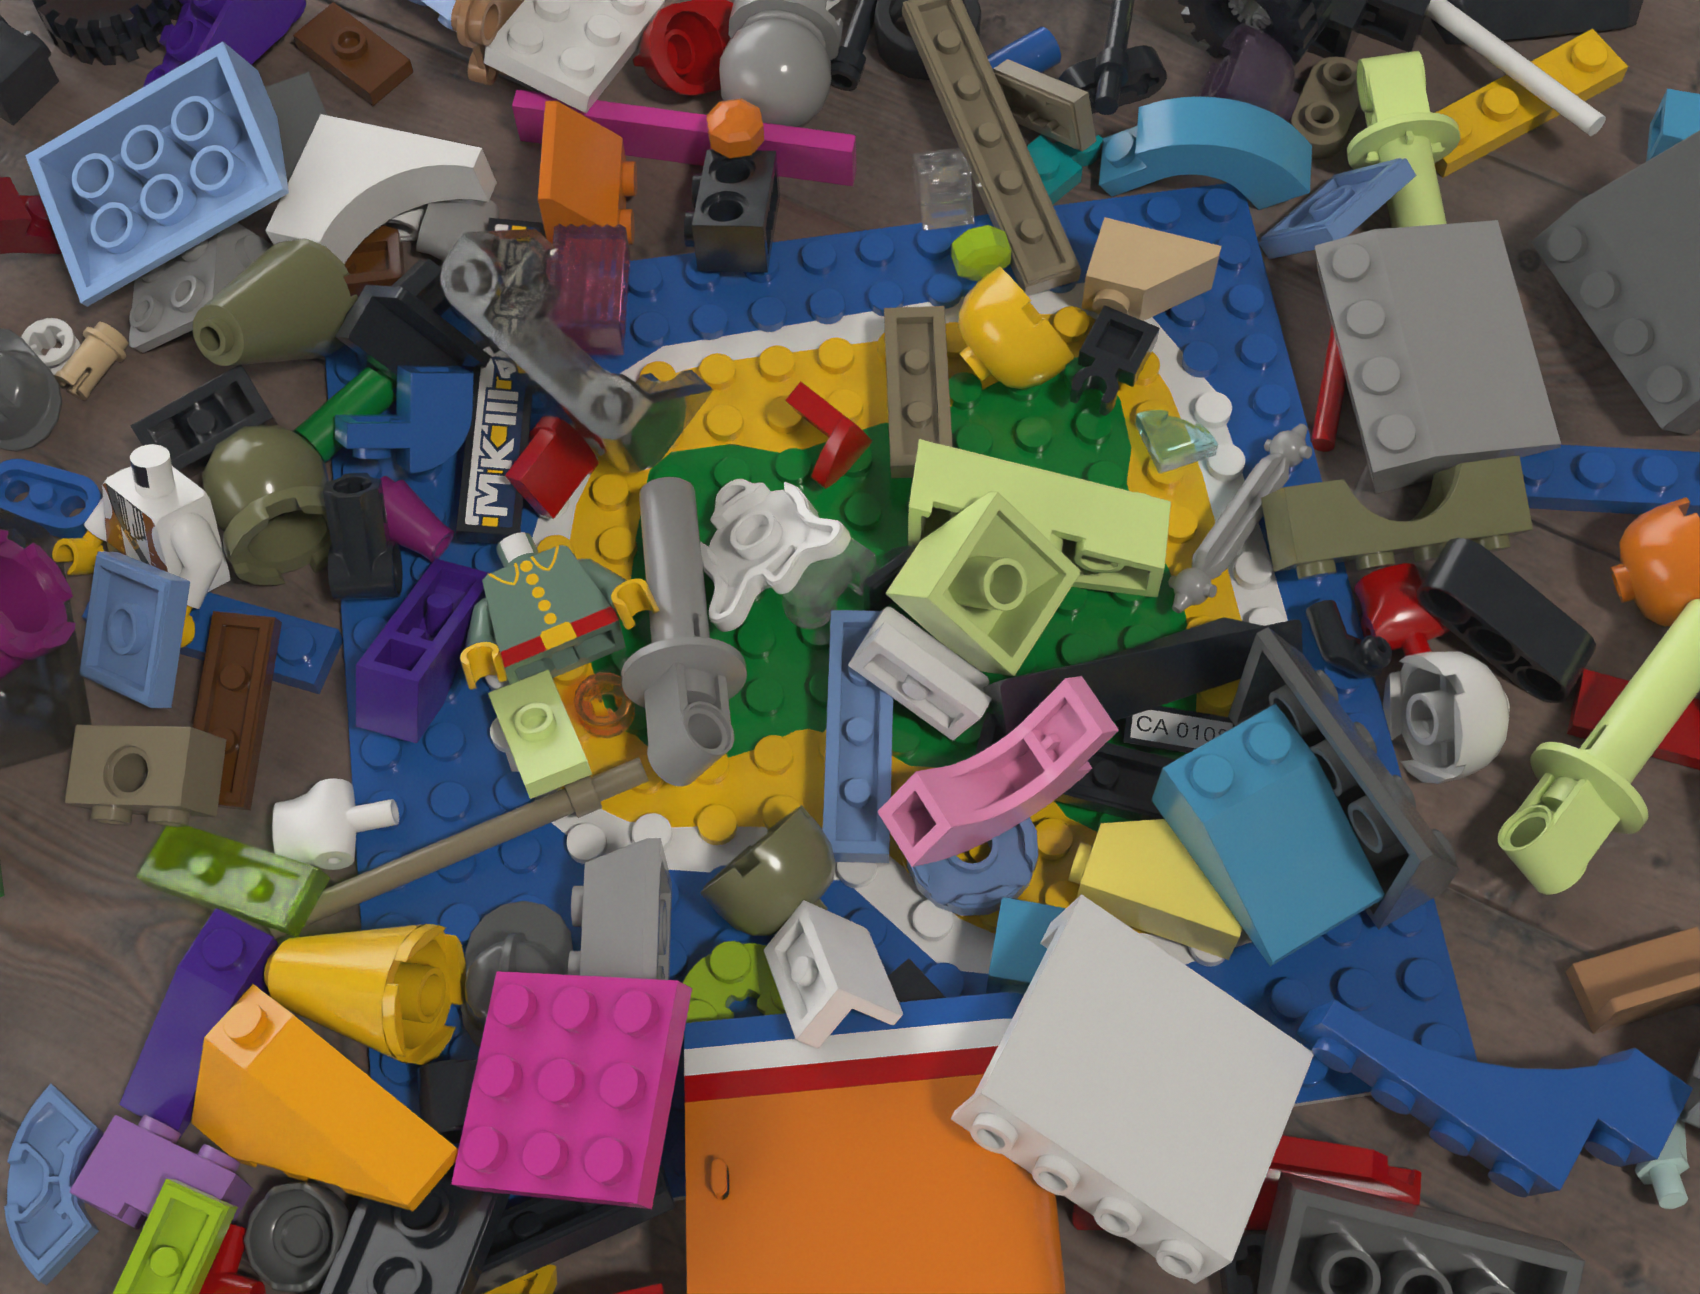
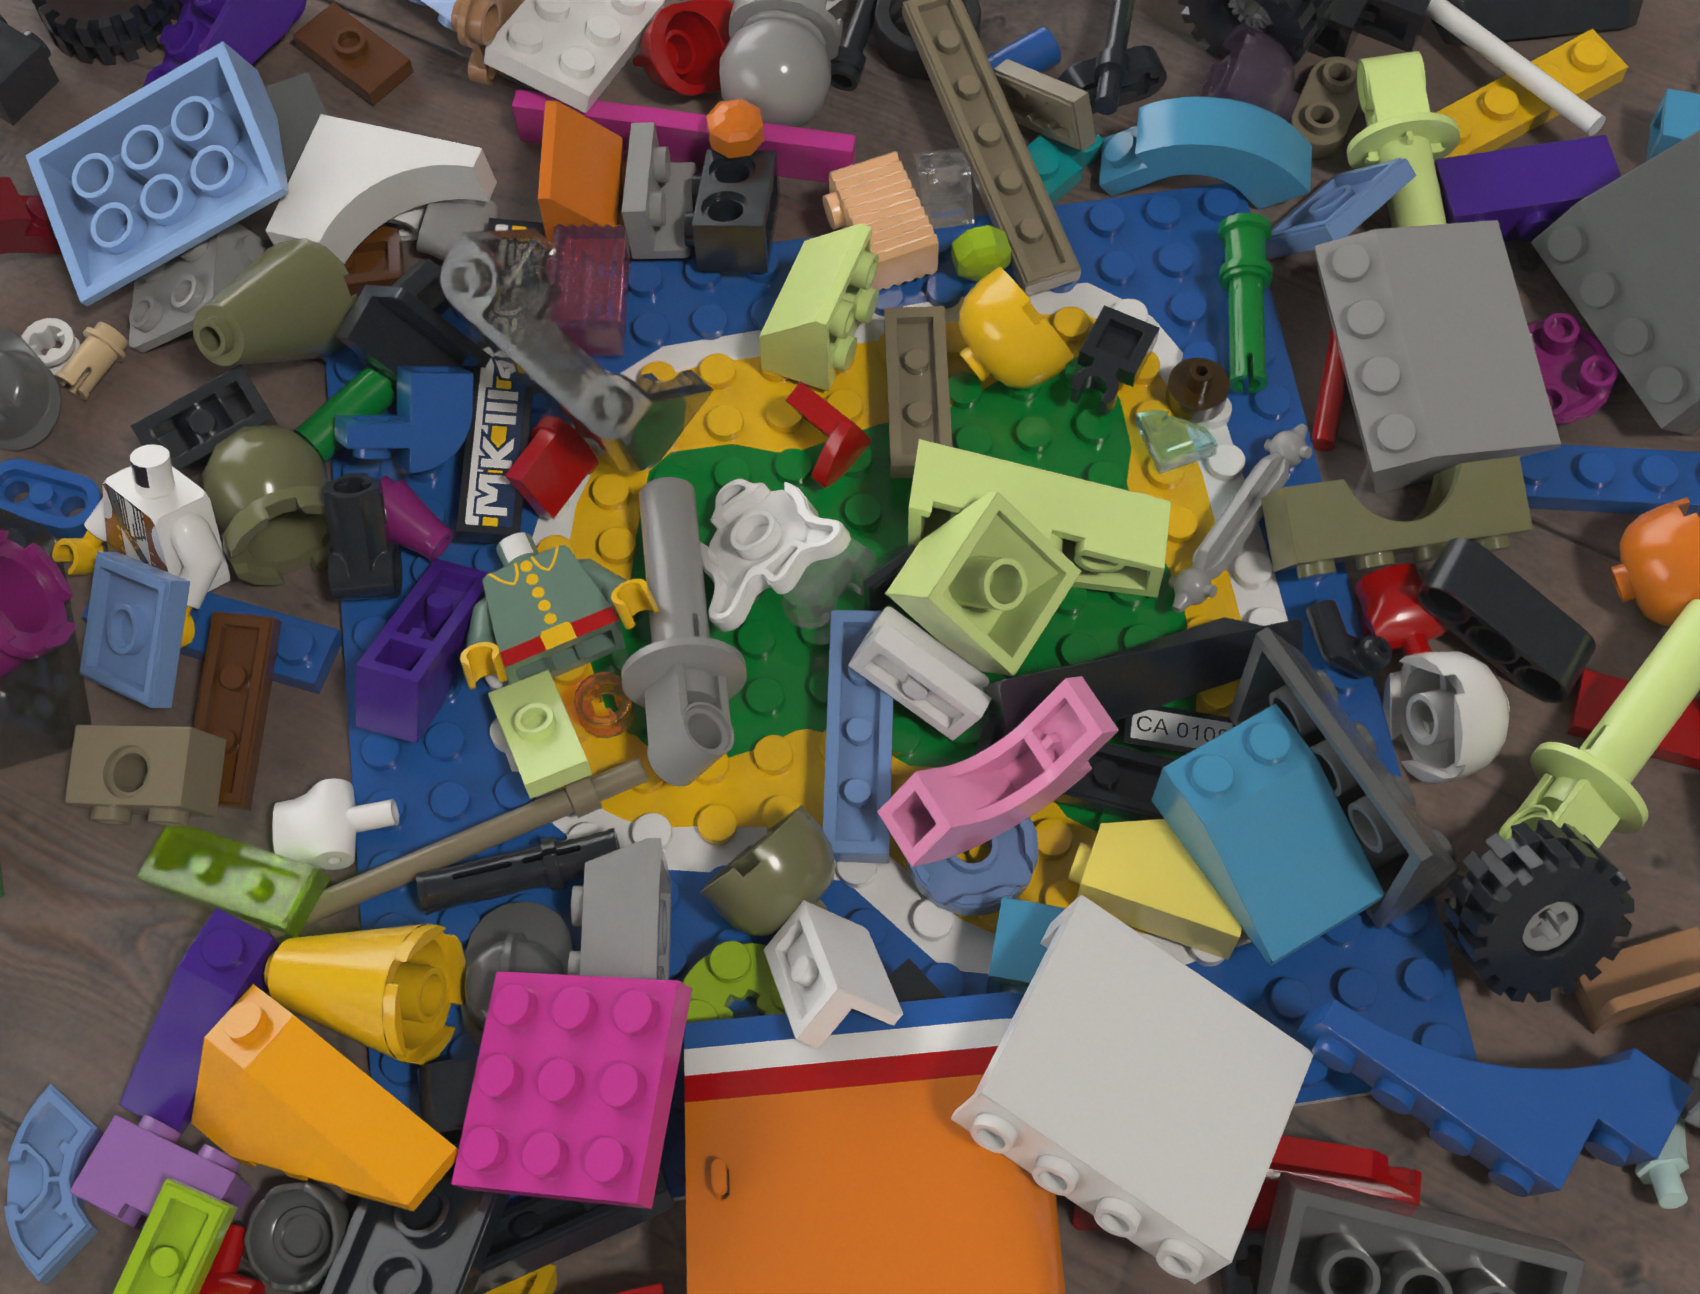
tan slope [1081,217,1222,321] -> none
none -> black pin [416,827,620,915]
none -> light grey bracket [622,122,698,259]
none -> yellowish green slope [759,223,879,391]
none -> light nougat brick [822,151,939,291]
none -> dark brown tile [1166,358,1230,422]
none -> green pin [1218,213,1273,394]
none -> dark purple brick [1434,135,1621,242]
none -> black bush [1442,820,1635,1003]
none -> magenta dish [1528,313,1618,424]

